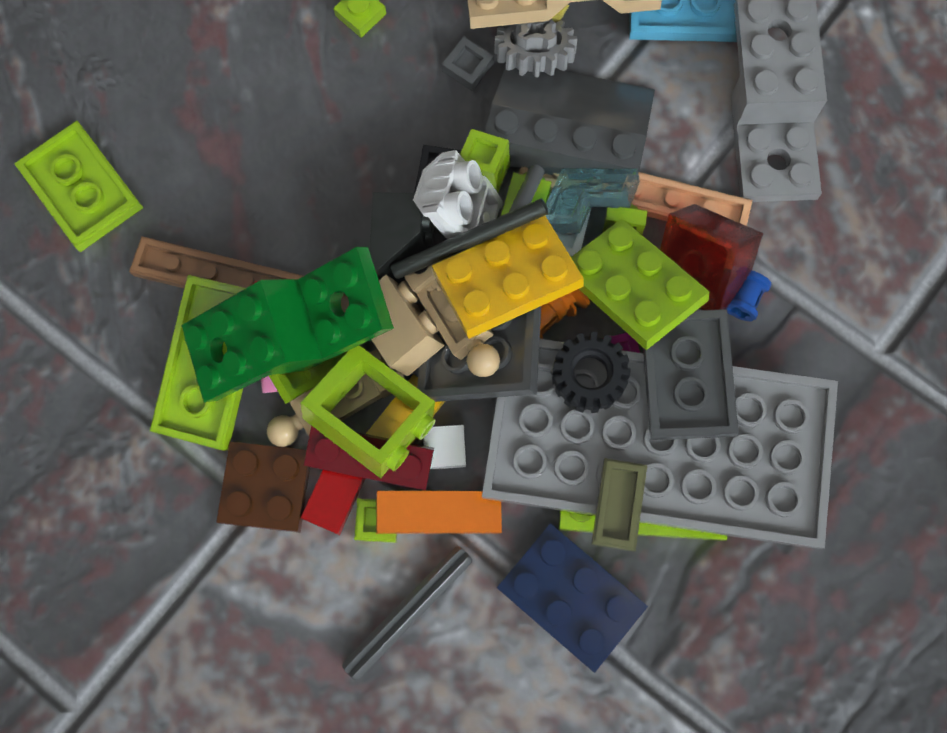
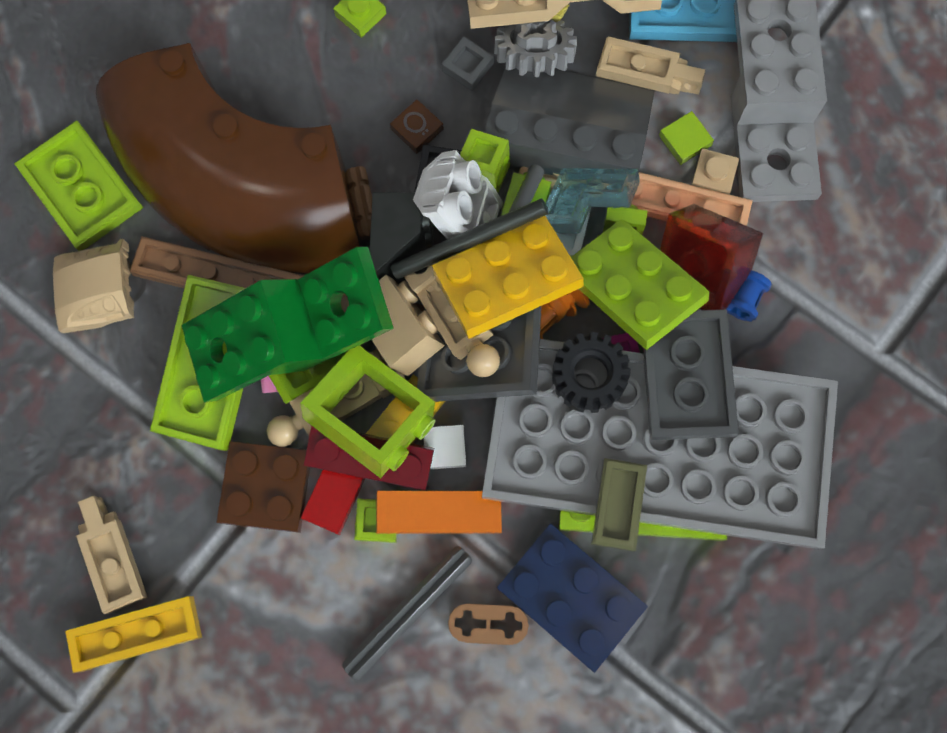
none -> tan slope [53,239,134,333]
none -> yellow plate [65,596,202,673]
none -> tan hinge [76,495,148,614]
none -> reddish brown brick [96,43,362,273]
none -> medium nougat axle [346,166,372,241]
none -> reddish brown tile [390,99,444,154]
none -> medium nougat beam [448,604,529,645]
none -> tan hinge [596,36,705,94]
none -> lime tile [659,111,714,165]
none -> tan plate [691,148,739,194]

